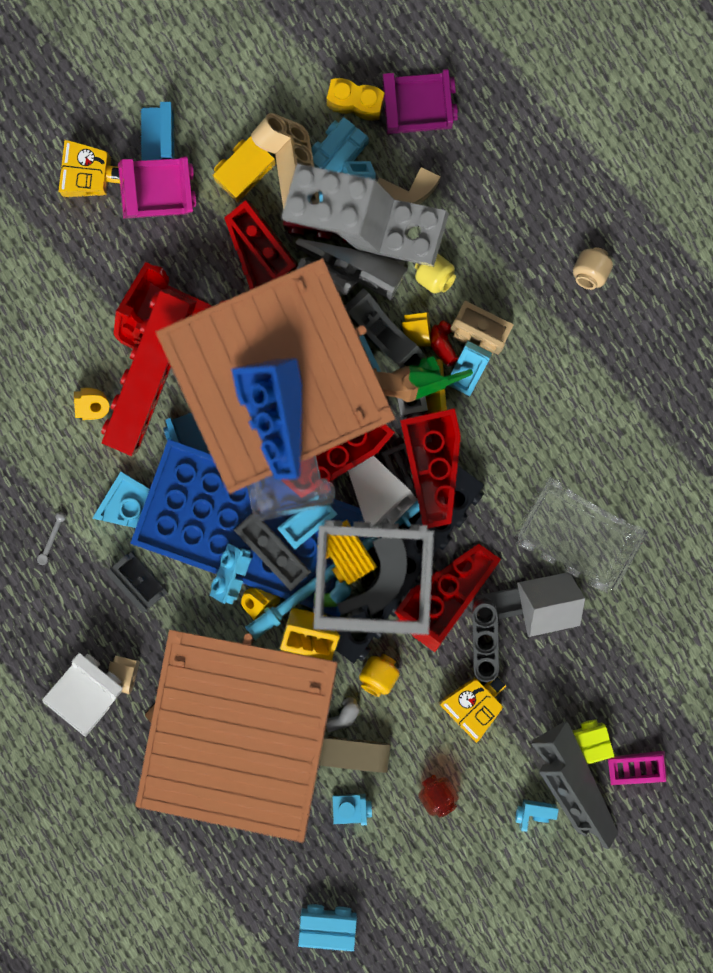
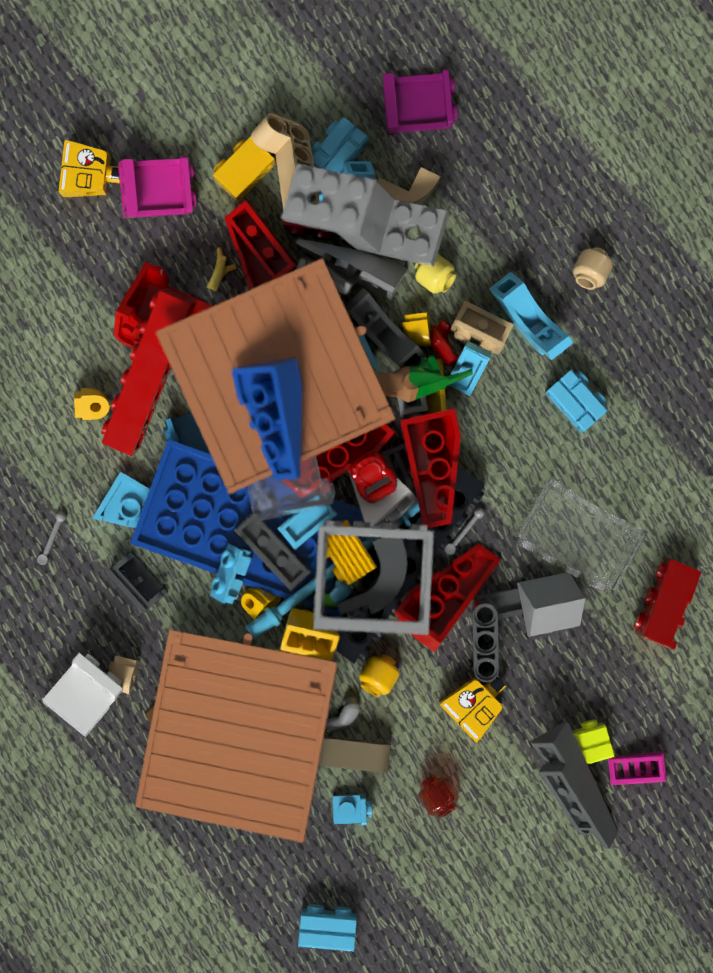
dark azure panel [141,102,174,161] -> none
yellow brick [326,78,384,121] -> none
medium azure bracket [515,799,559,832] -> none
none -> light yellow bar [207,248,236,292]
none -> red piece [349,451,397,504]
none -> light grey hinge [445,507,485,554]
none -> medium azure arch [489,272,573,360]
none -> medium azure brick [545,369,608,433]
none -> red wedge [633,559,701,650]

